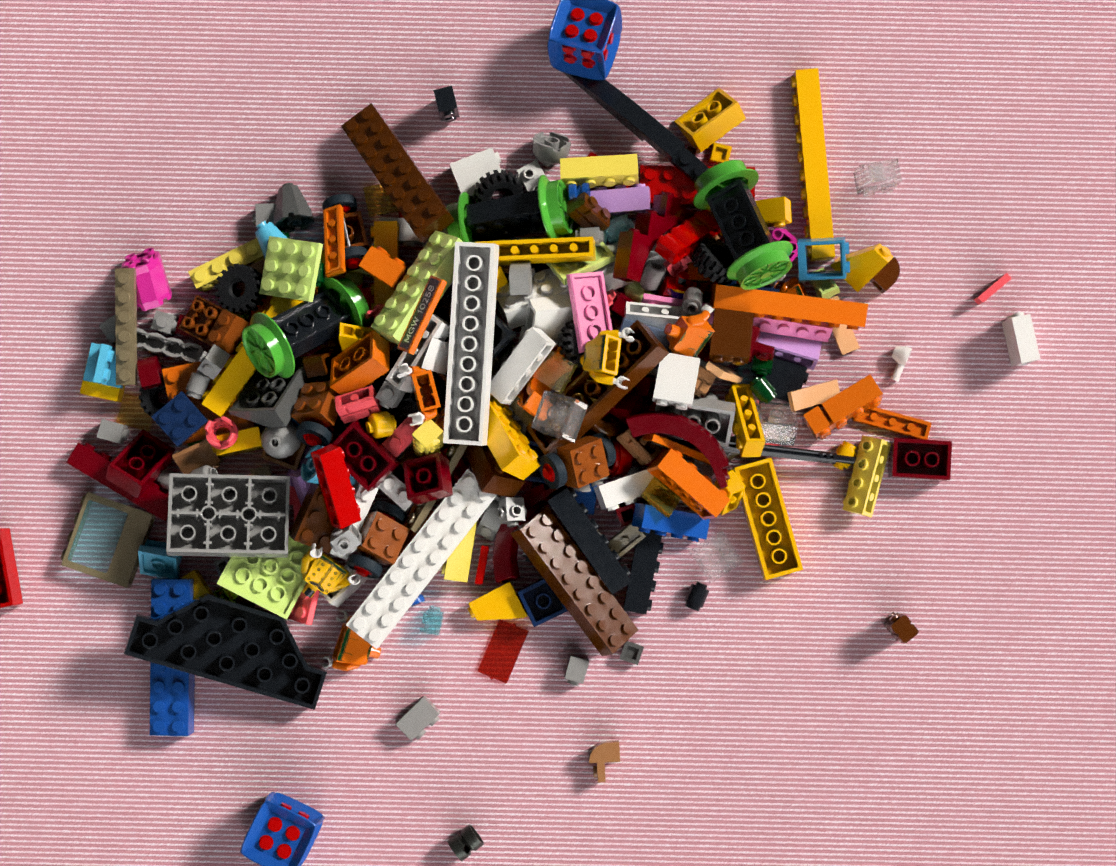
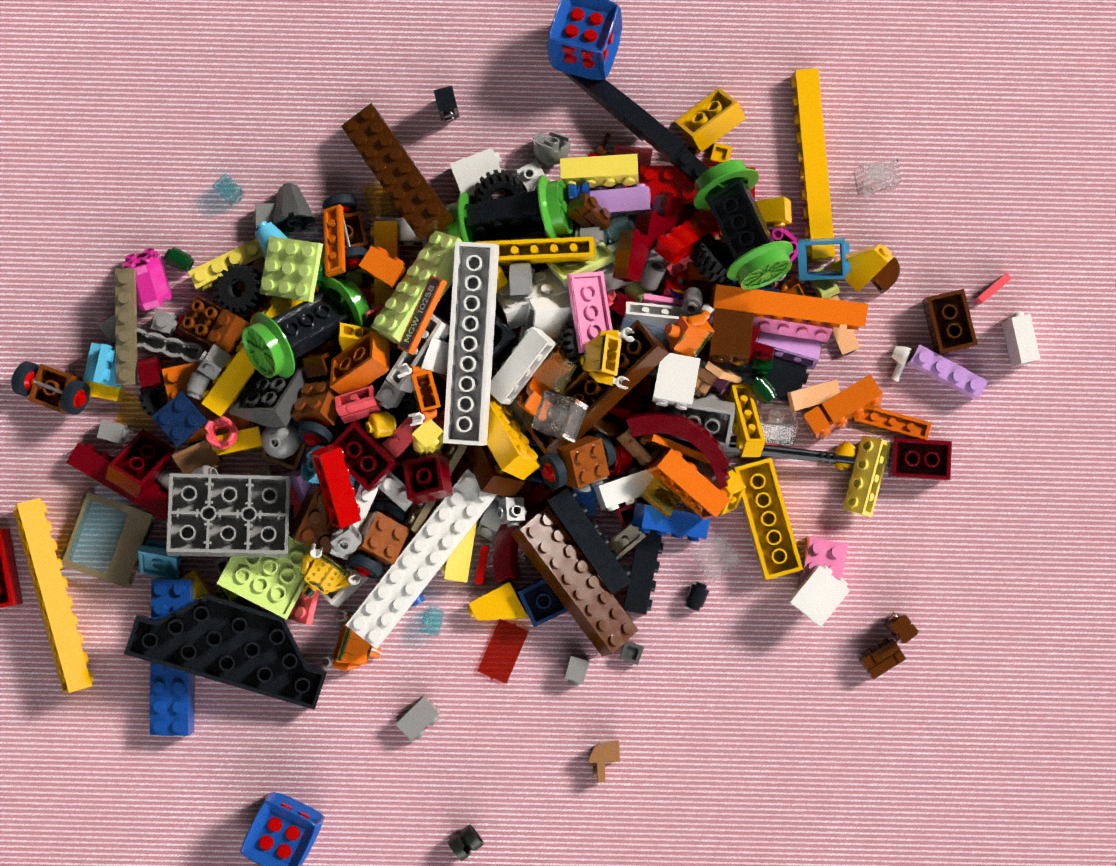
none -> brick [11,361,90,415]
none -> yellow brick [12,498,94,694]
none -> dark green brick [164,247,194,273]
none -> clear light blue brick [212,173,245,206]
none -> reddish brown hand [595,133,610,156]
none -> coral plate [613,145,652,168]
none -> bright pink brick [710,377,730,395]
none -> white brick [788,565,850,627]
none -> bright pink piece [797,537,848,589]
none -> reddish brown brick [859,638,906,680]
none -> lavender brick [906,344,988,400]
none -> reddish brown brick [922,289,978,355]

